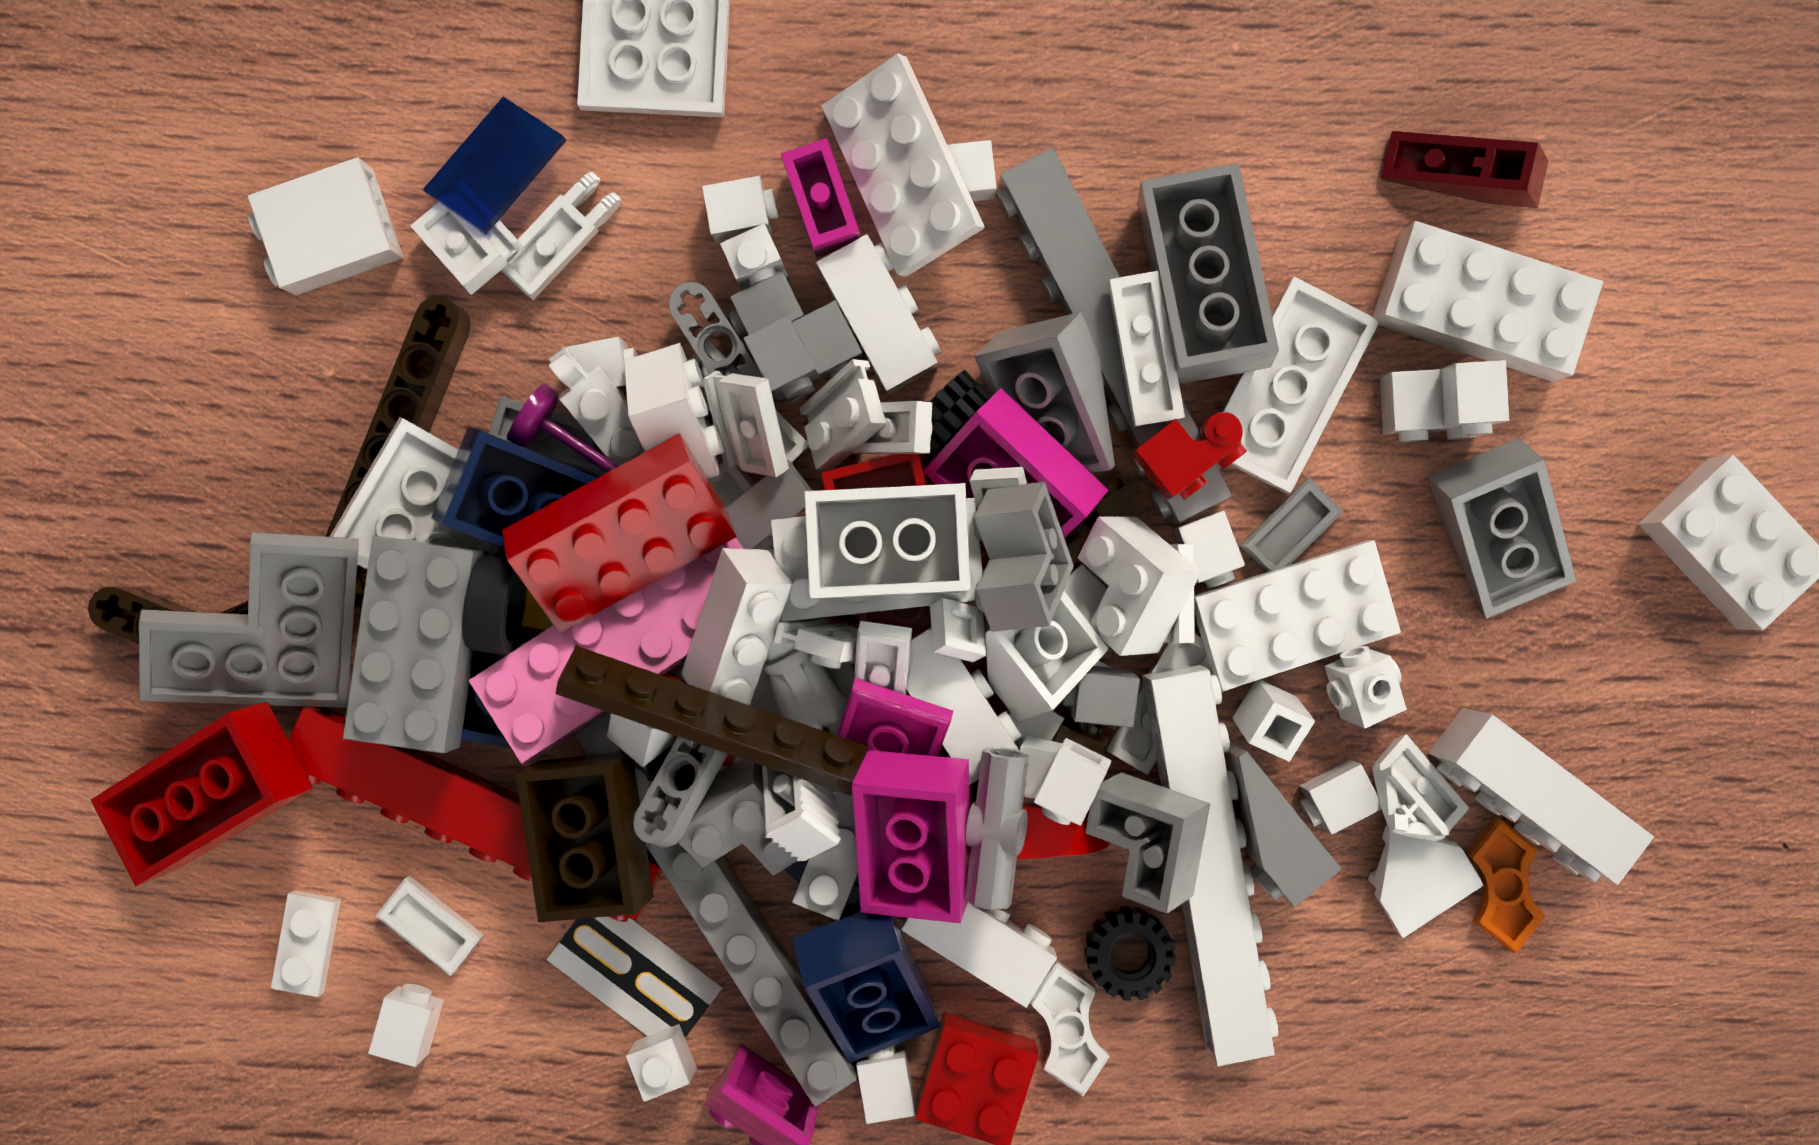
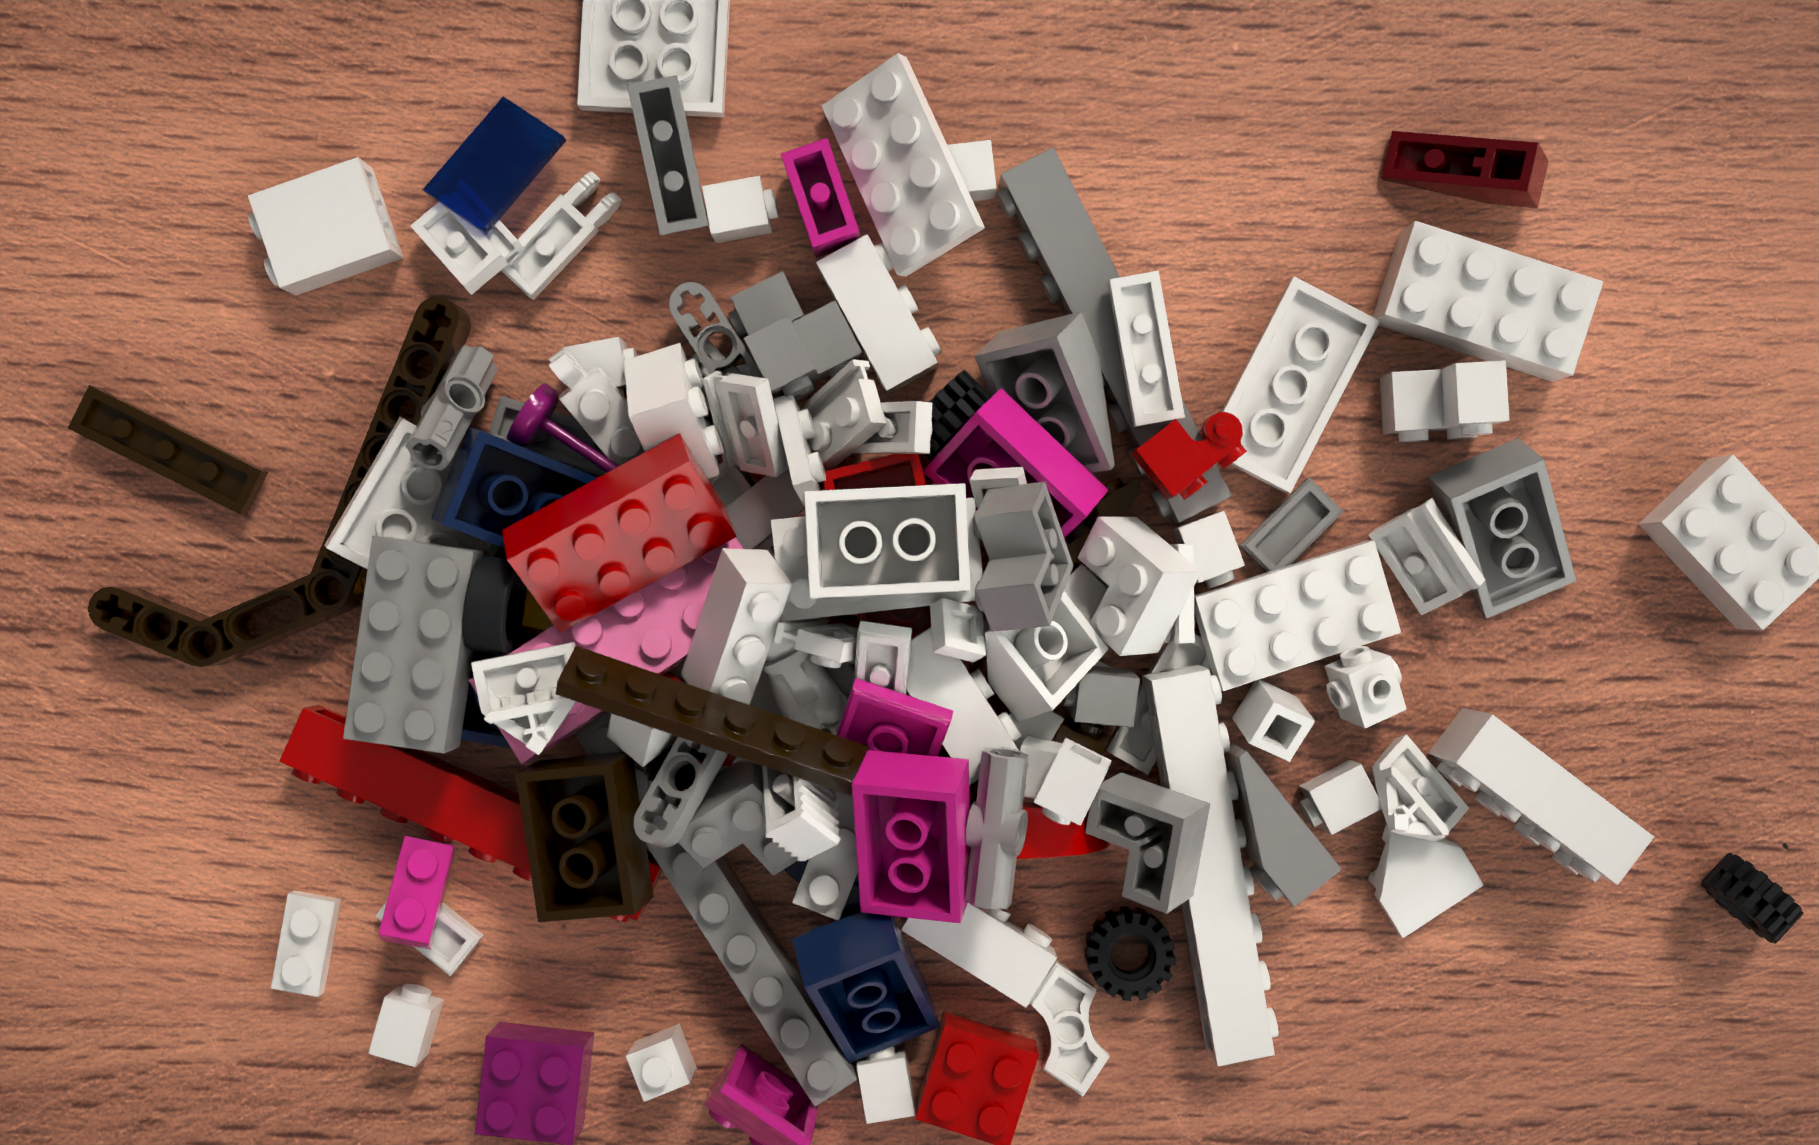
red brick [90,702,313,887] -> none
light grey plate [139,532,359,708] -> none
sticker [547,917,722,1037] -> none
white brick [720,223,789,290] -> none
light grey brick [1137,163,1279,384] -> none
orange tile [1465,816,1545,954] -> none
none -> dark brown plate [68,385,268,515]
none -> dark pink brick [378,836,455,950]
none -> light grey piece [405,345,498,471]
none -> white slope [471,642,576,755]
none -> magenta brick [475,1022,594,1145]
none -> light grey brick [627,75,709,235]
none -> white plate [773,395,826,506]
none -> white plate [1369,498,1485,615]
none -> black tyre [1701,853,1804,944]

